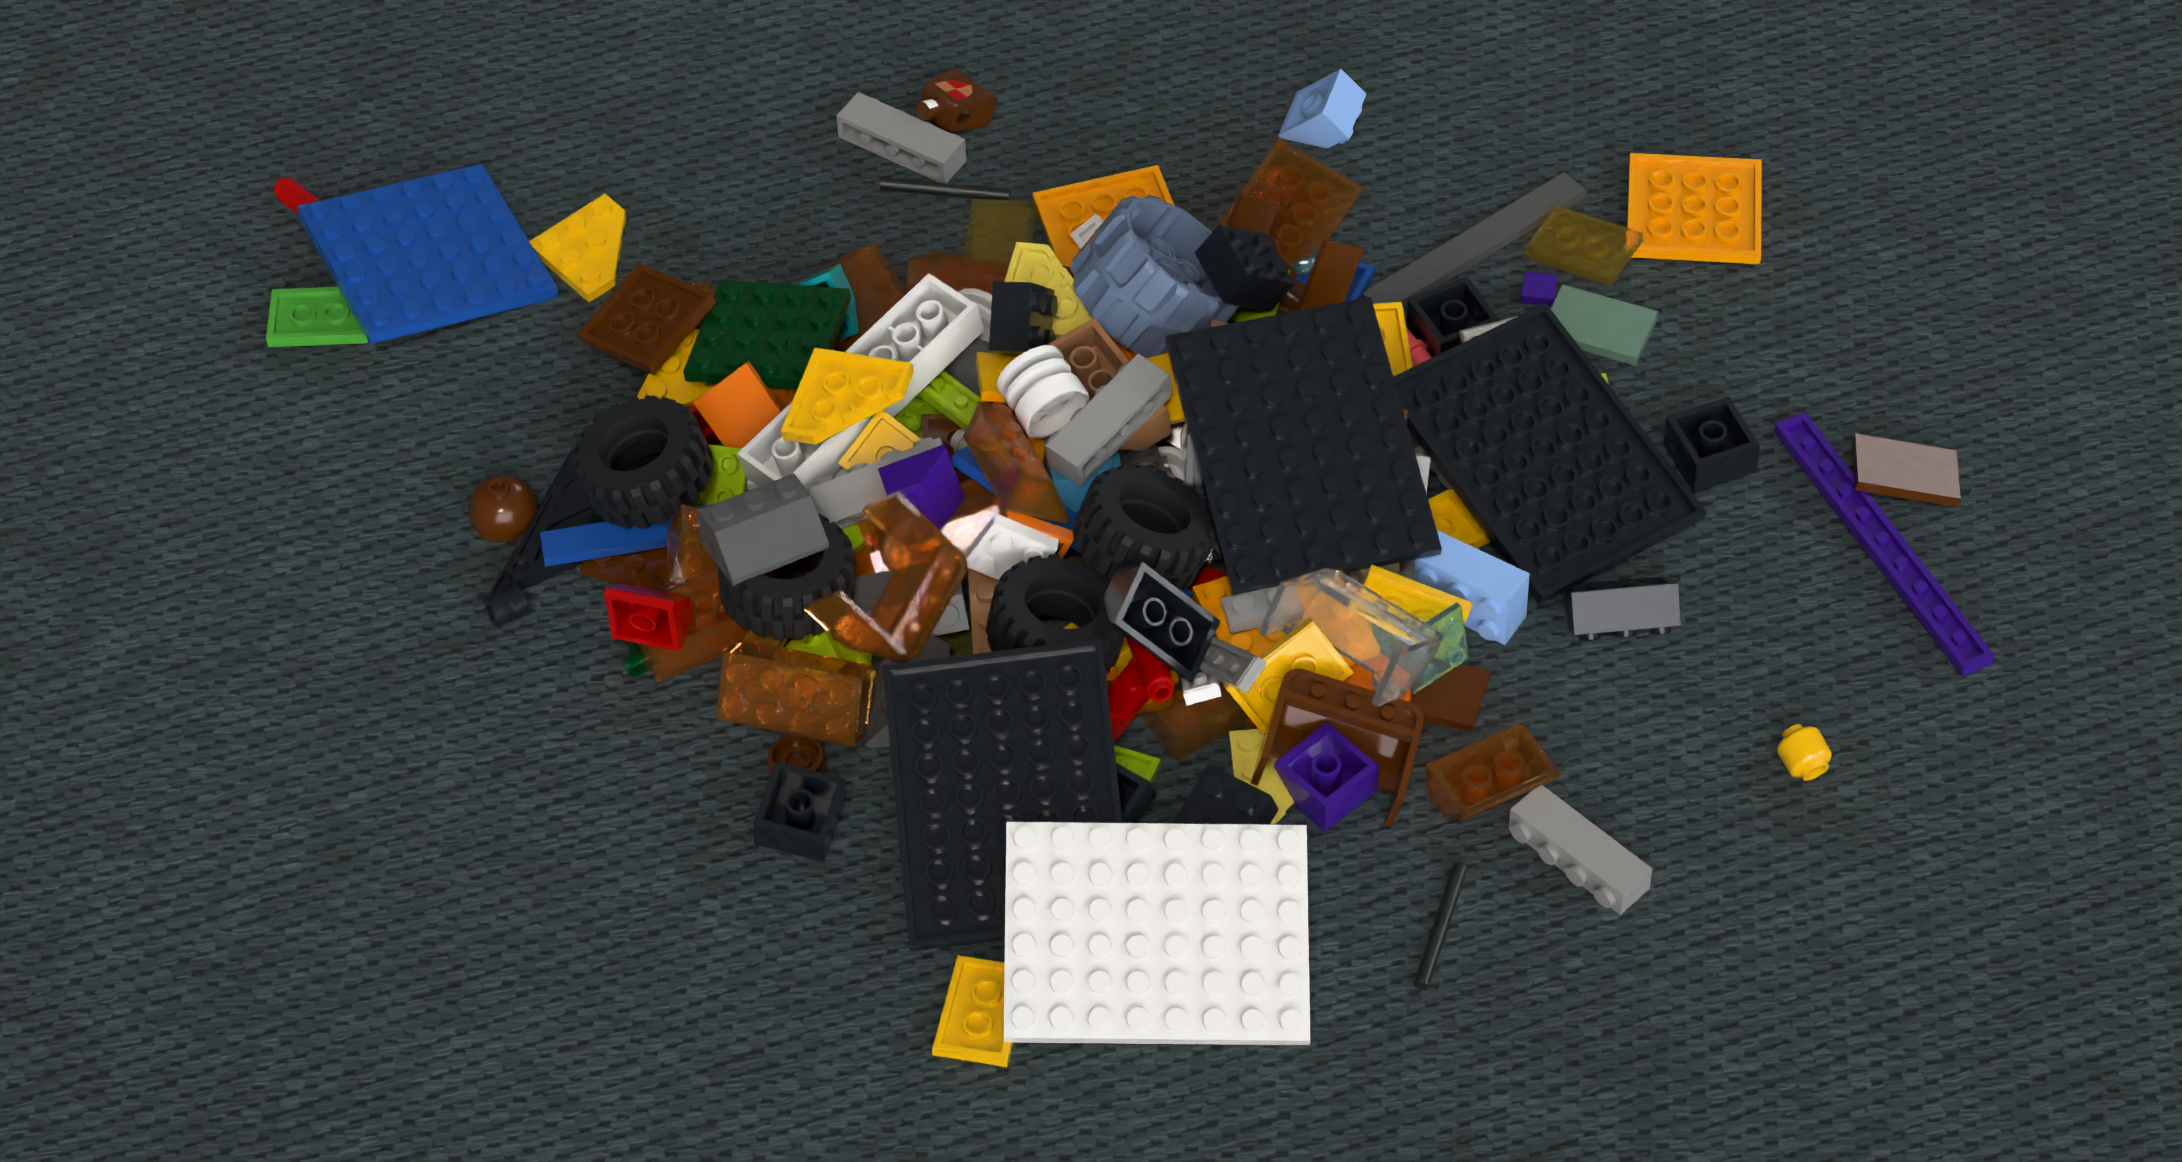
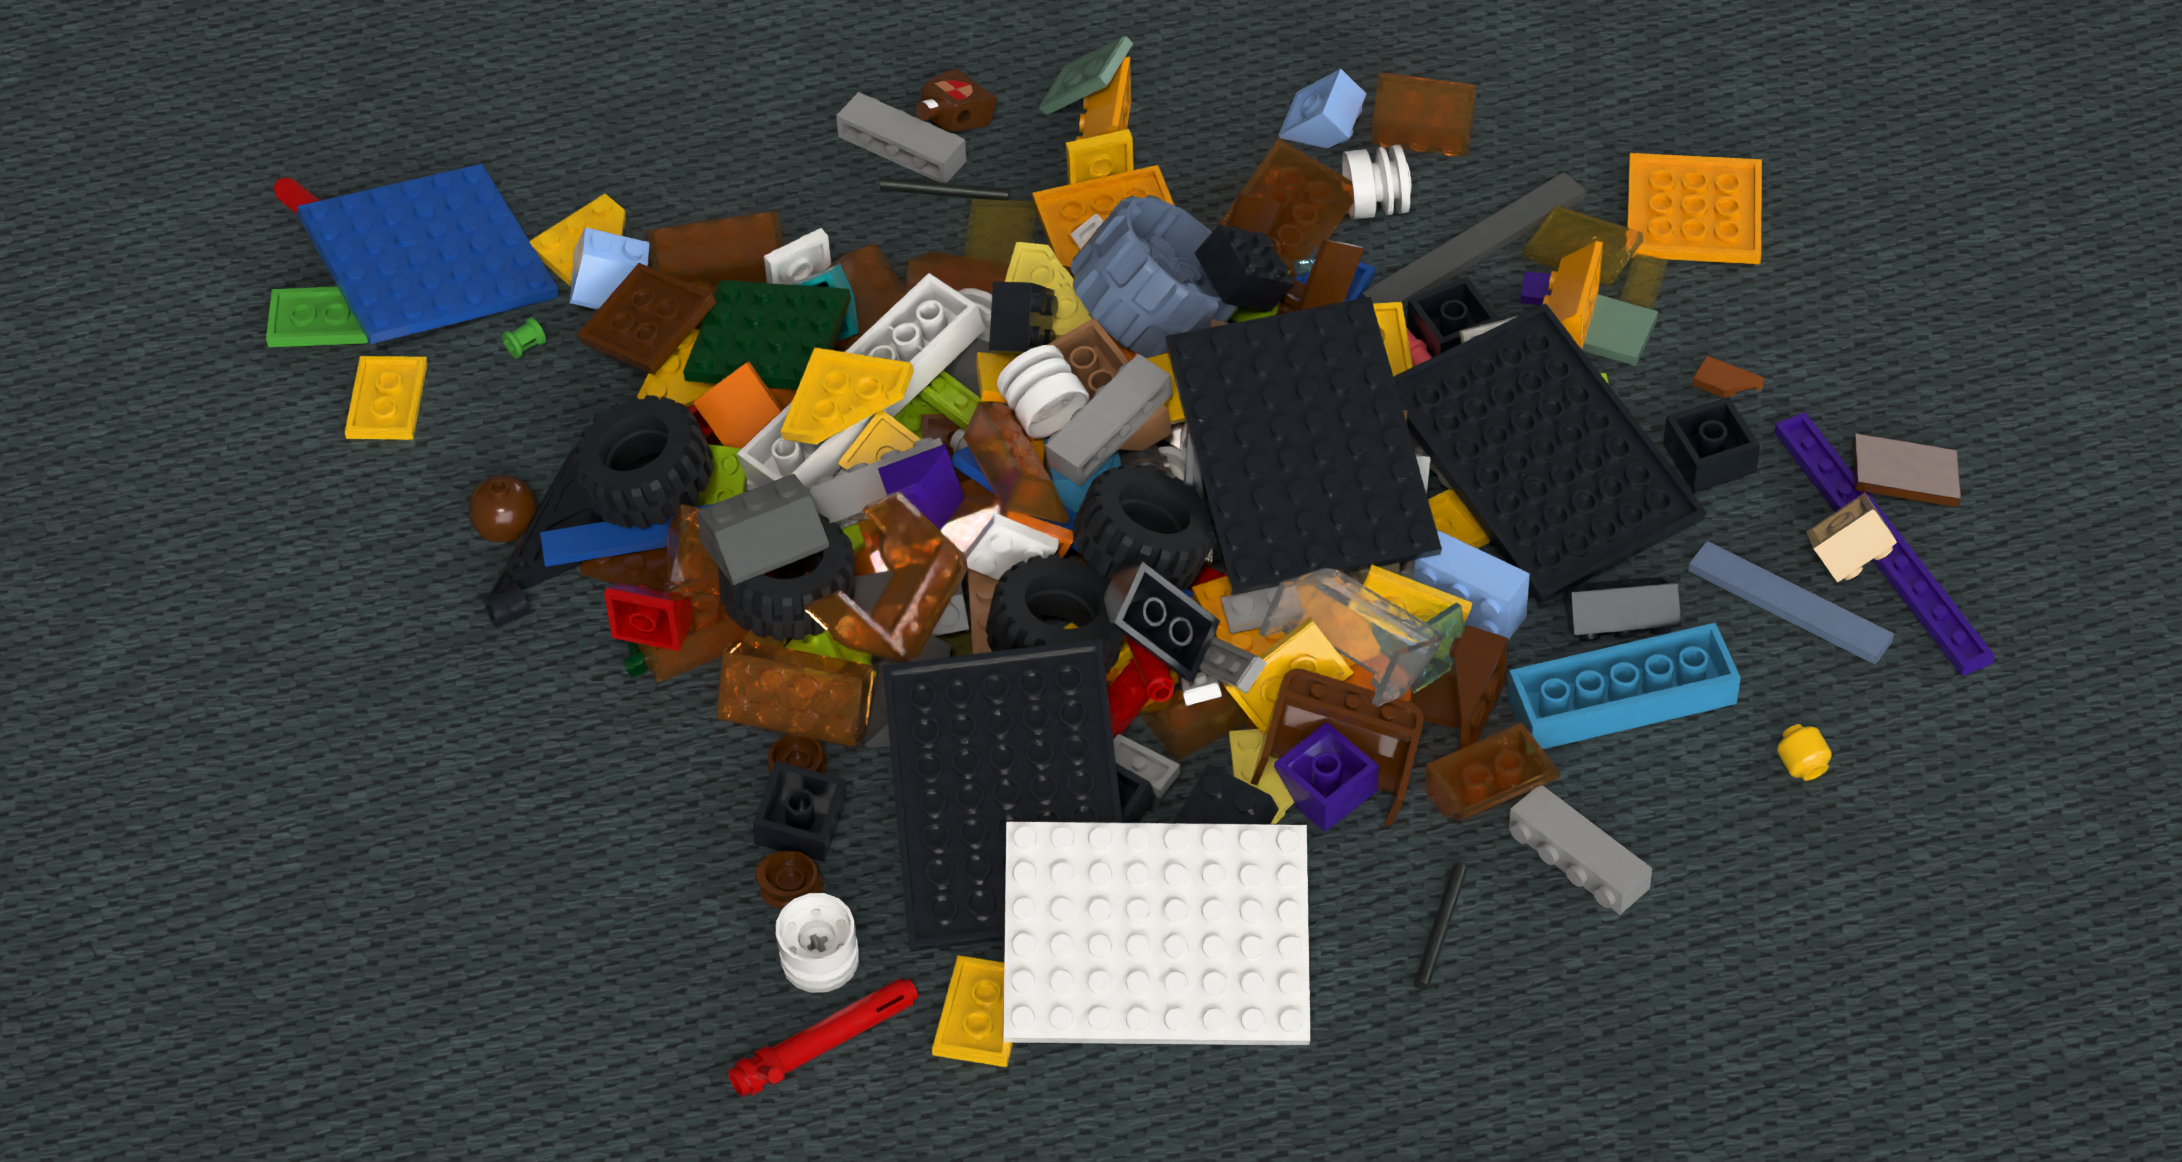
none -> yellow tile [345,356,428,440]
none -> bright green bush [501,317,546,359]
none -> light blue slope [570,227,649,310]
none -> clear orange brick [646,211,784,295]
none -> red cylinder [727,979,918,1097]
none -> reddish brown piece [756,851,824,909]
none -> white plate [764,228,831,285]
none -> white wheel [776,893,859,993]
none -> sand green tile [1039,36,1133,115]
none -> yellow plate [1066,129,1134,185]
none -> light orange slope [1076,57,1131,140]
none -> light grey plate [1113,734,1180,799]
none -> white wheel [1342,145,1411,220]
none -> clear orange slope [1372,72,1477,157]
none -> reddish brown slope [1449,625,1508,763]
none -> dark azure brick [1507,623,1741,752]
none -> light orange slope [1543,241,1603,349]
none -> clear yellow tile [1620,253,1668,310]
none -> sand blue tile [1688,541,1894,665]
none -> dark orange tile [1692,356,1765,398]
none -> tan slope [1806,493,1897,582]

